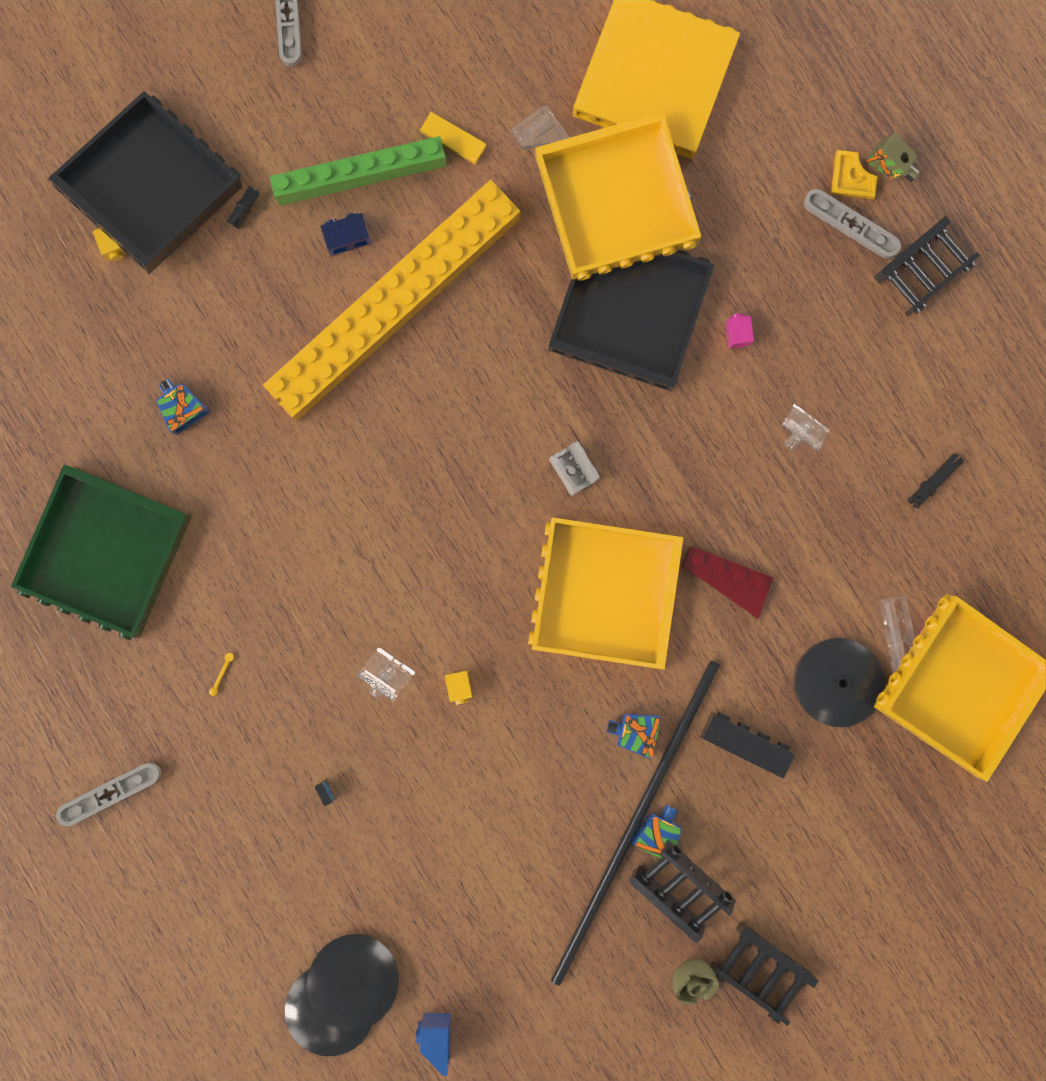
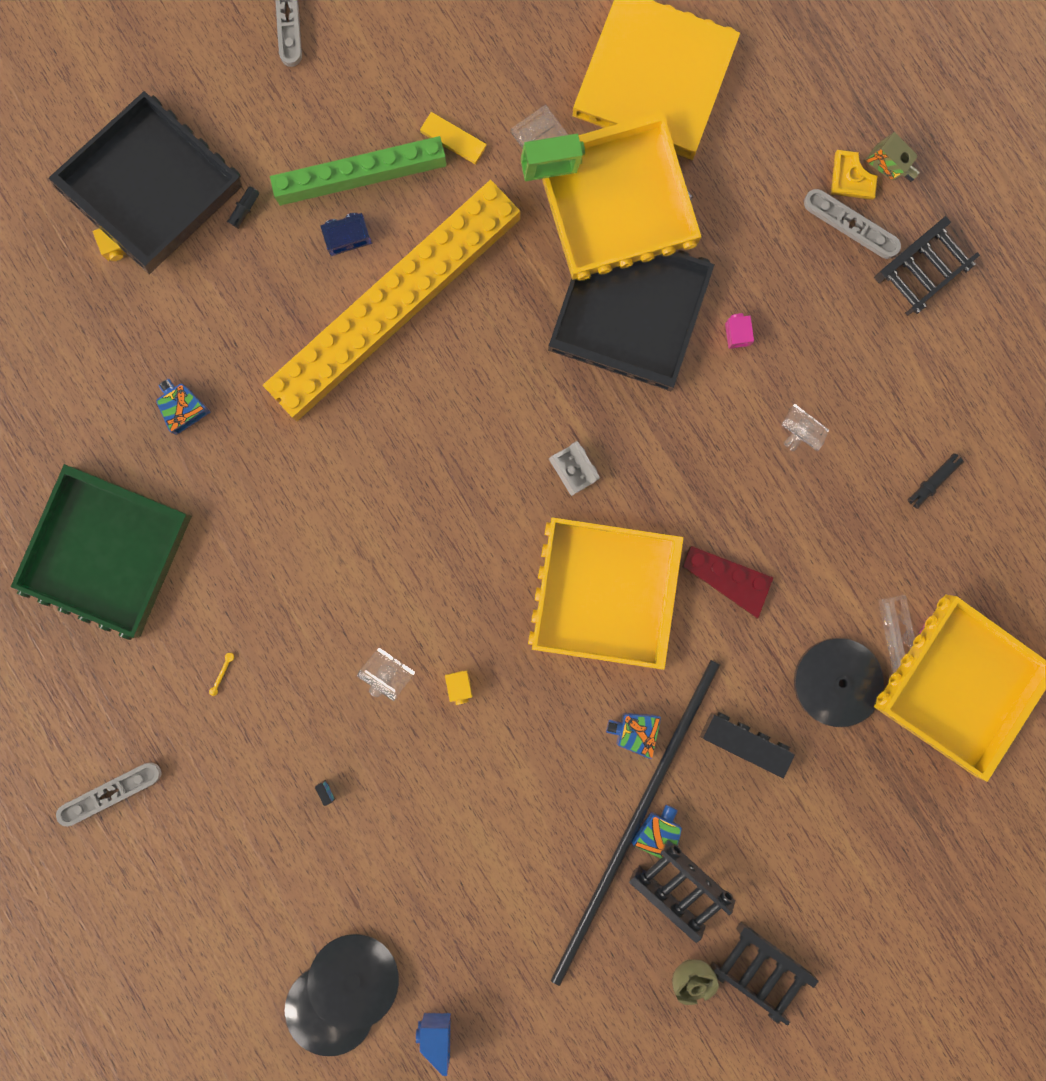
none -> bright green window [520,133,585,181]

